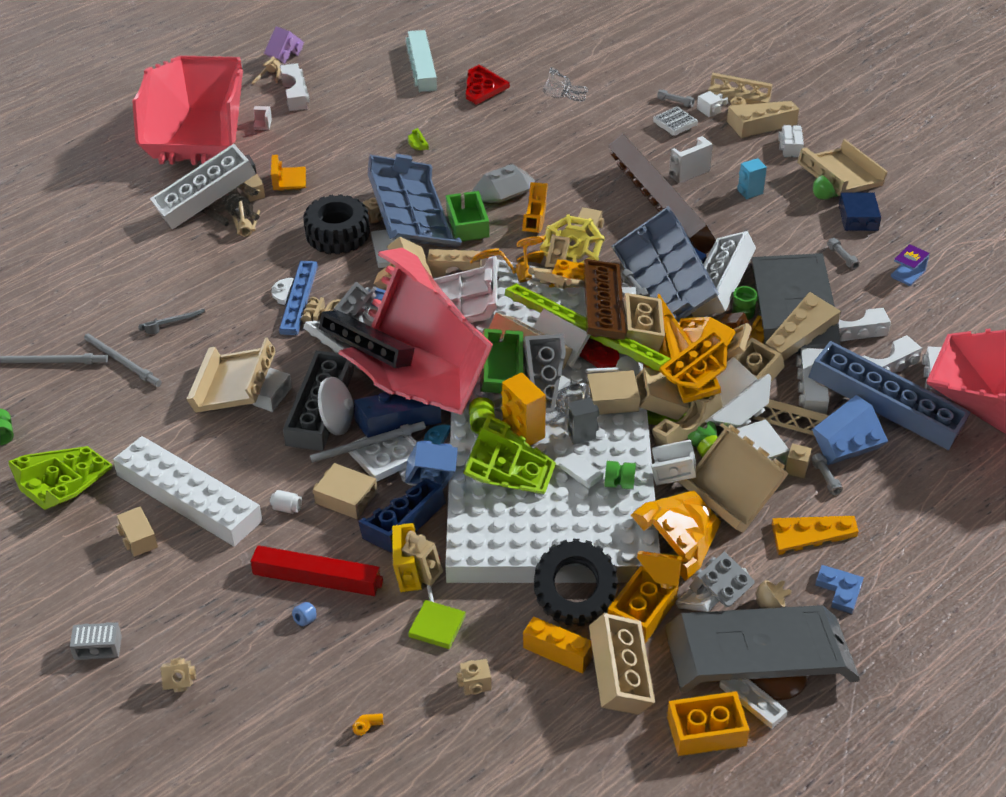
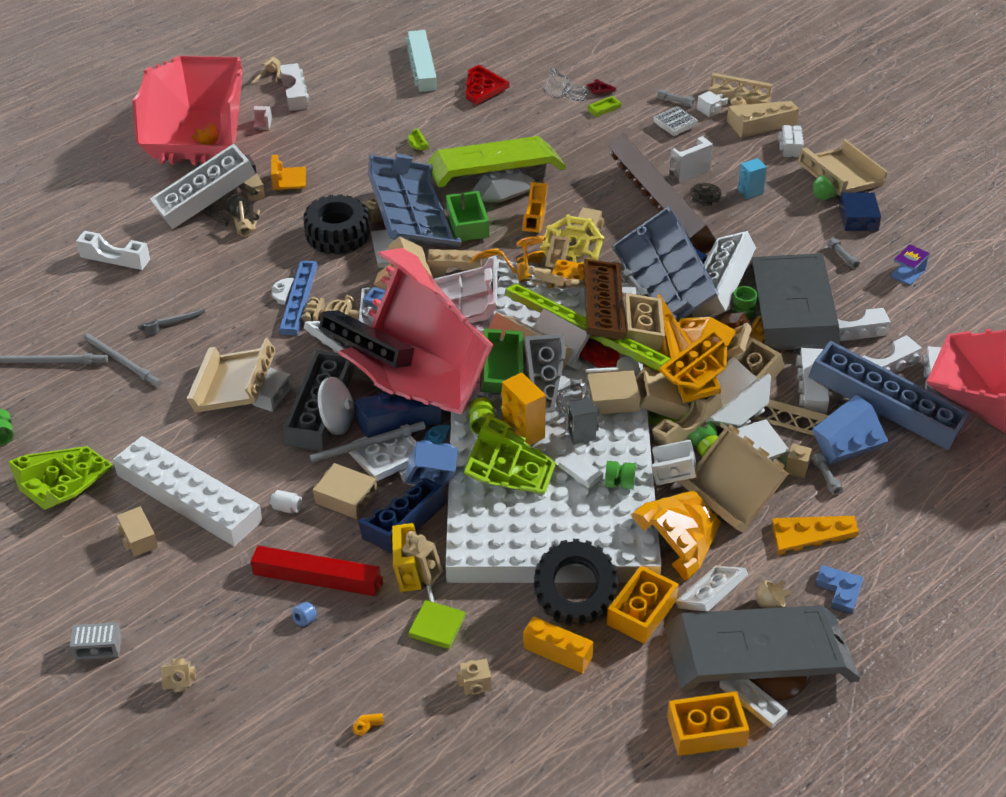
lavender brick [264,26,304,64] -> none
light grey bracket [333,282,377,320] -> none
tan brick [589,613,655,715] -> none
light orange slope [637,551,682,589] -> none
light grey bracket [689,551,754,607] -> none
tan wedge [765,292,841,361] -> none
none -> white arch [76,231,150,270]
none -> light orange piece [192,122,219,145]
none -> lime piece [427,136,566,187]
none -> dark red piece [586,79,617,95]
none -> lime tile [587,96,622,117]
none -> clear smoke wheel [690,183,721,206]

